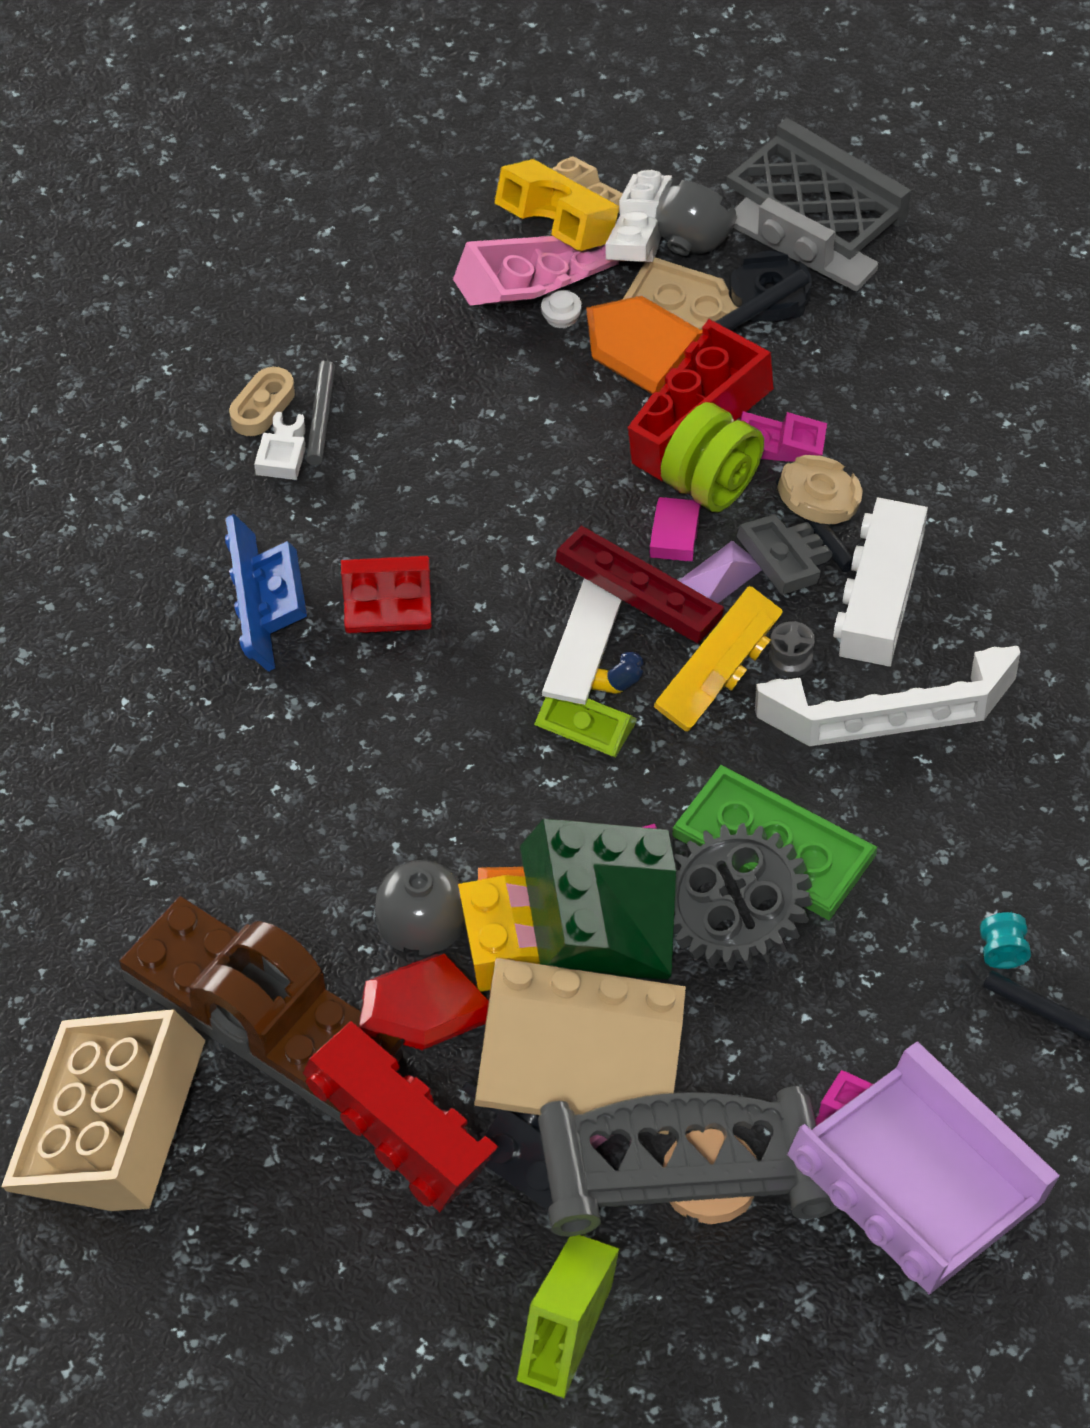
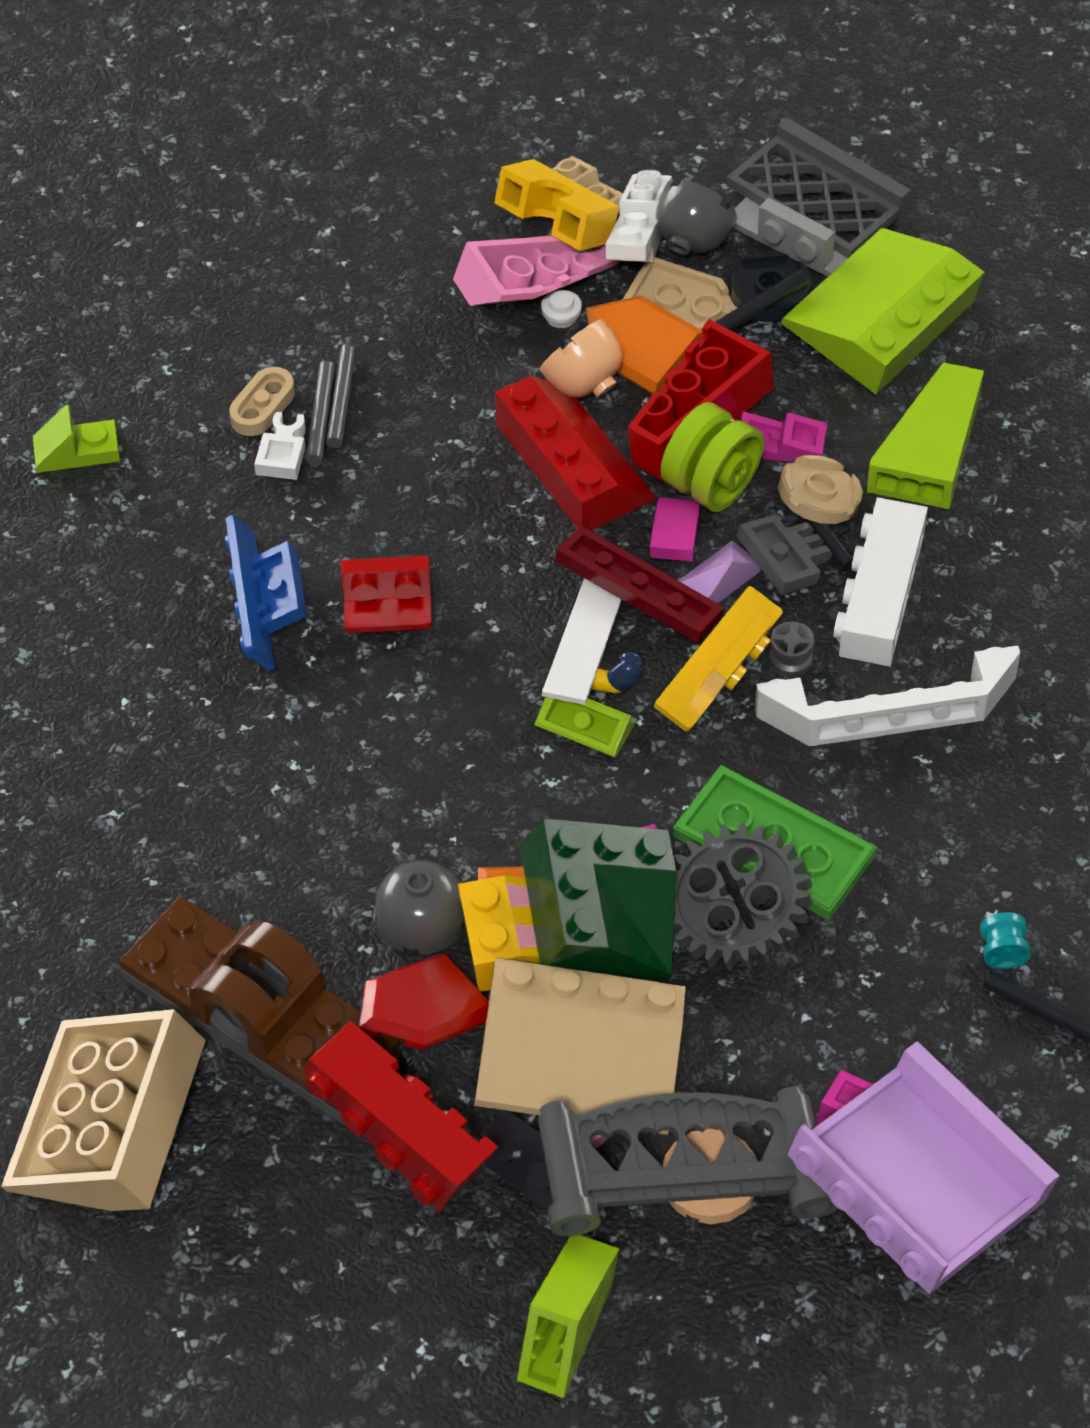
none -> lime slope [33,405,120,473]
none -> dark grey bar [326,345,356,448]
none -> red slope [495,376,654,530]
none -> light nougat cylinder [539,319,622,398]
none -> lime slope [781,228,985,394]
none -> lime slope [867,363,984,509]

